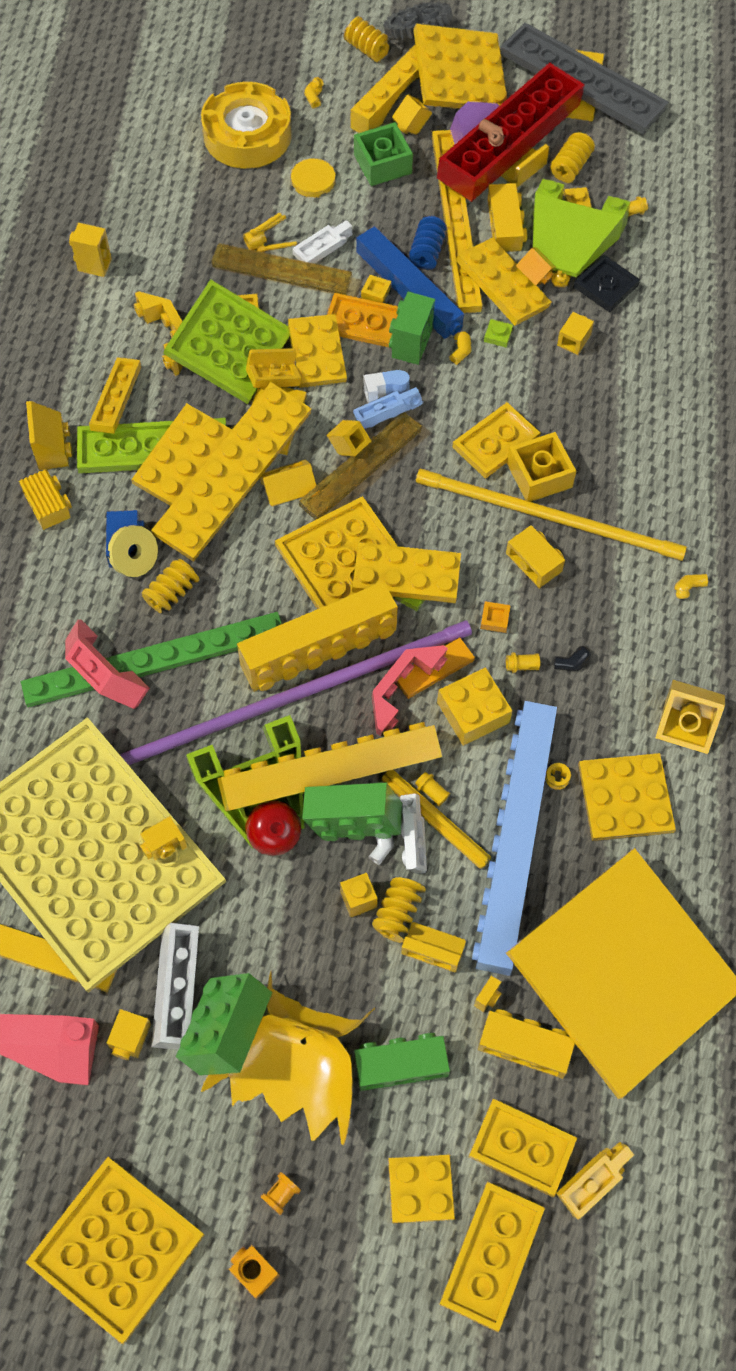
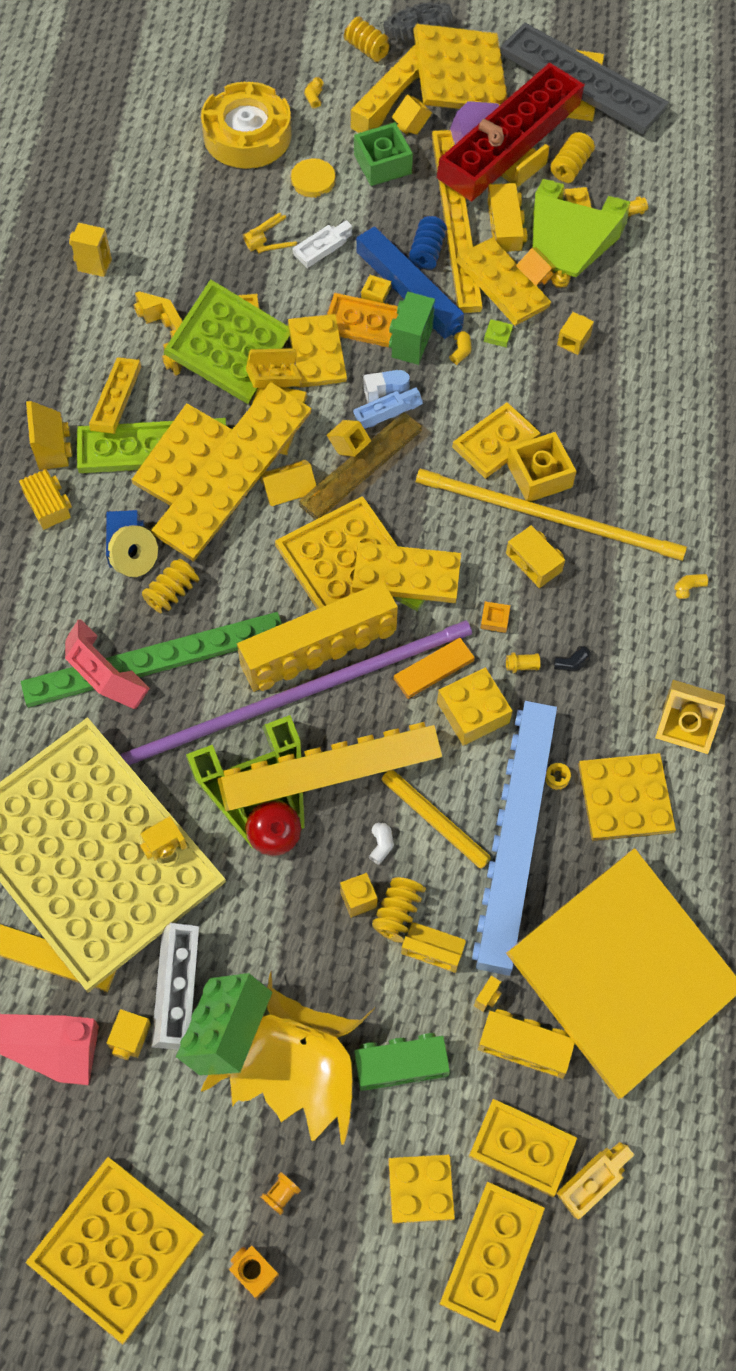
clear yellow plate [211,243,352,295] -> none
bright green brick [302,783,403,841] -> none
coral slope [372,645,448,736] -> none
white hinge [400,794,427,874] -> none
yellow pin [415,772,451,806] -> none
black plate [573,255,640,313] -> none

